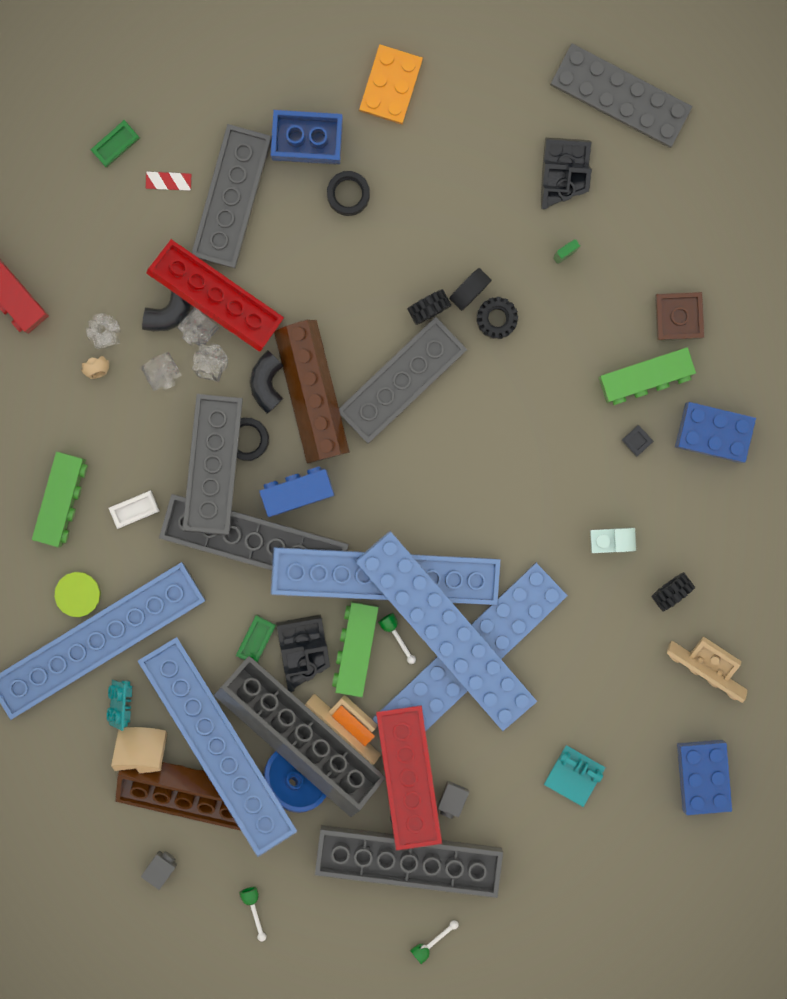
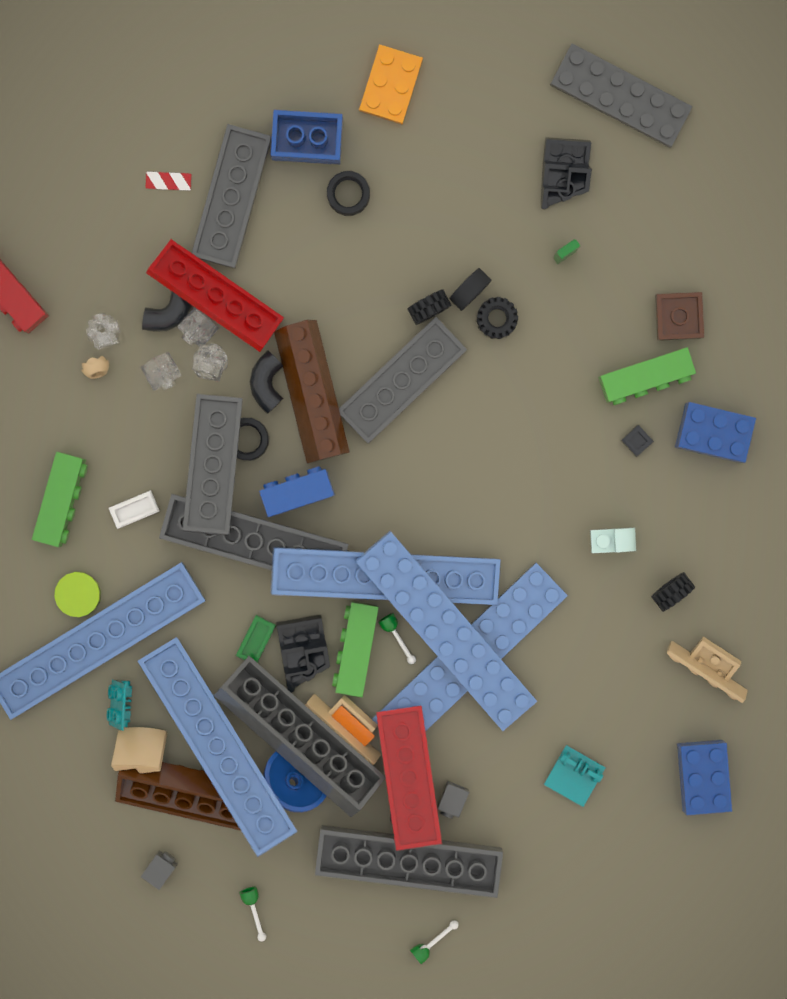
green tile [90,120,140,168] -> none

